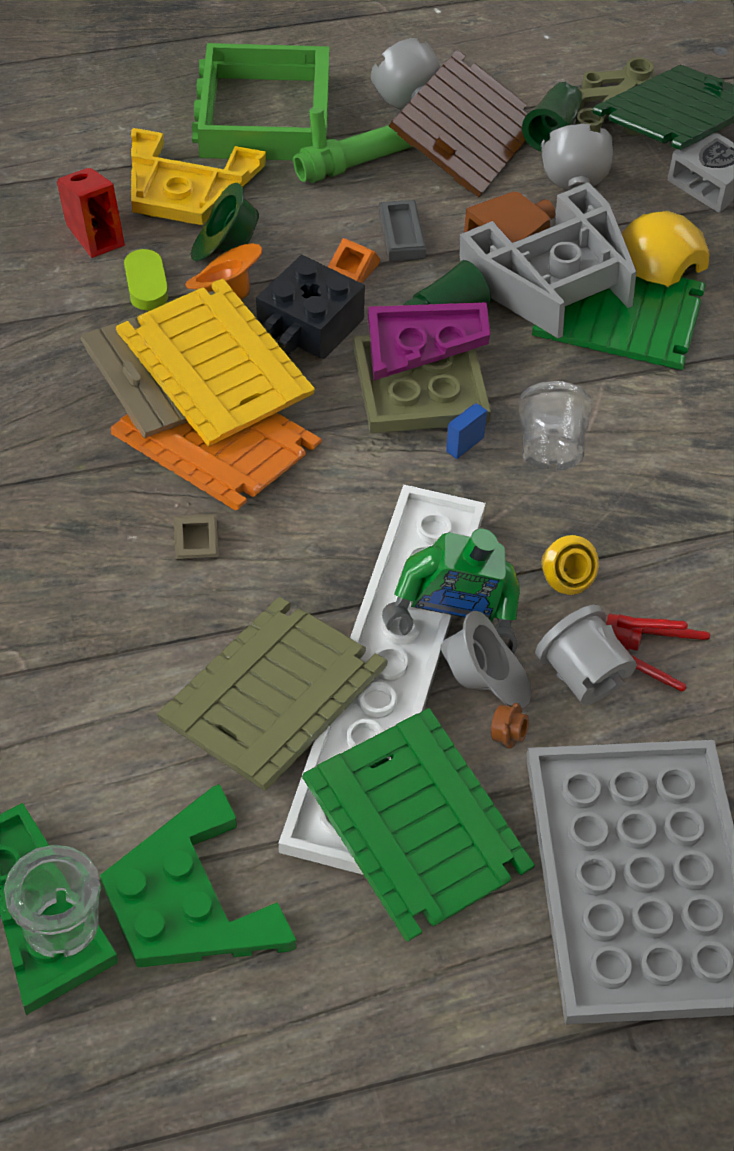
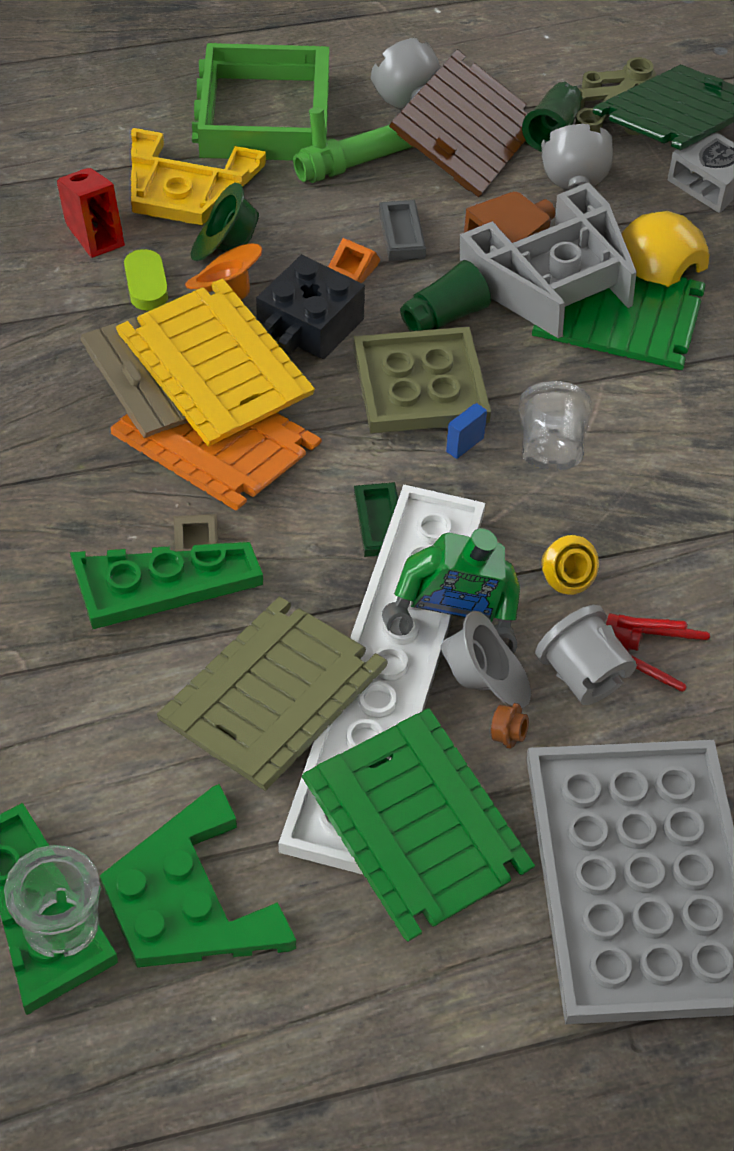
magenta wing [368,303,490,381] -> none
none -> green wing [70,542,263,630]
none -> dark green tile [354,482,398,557]

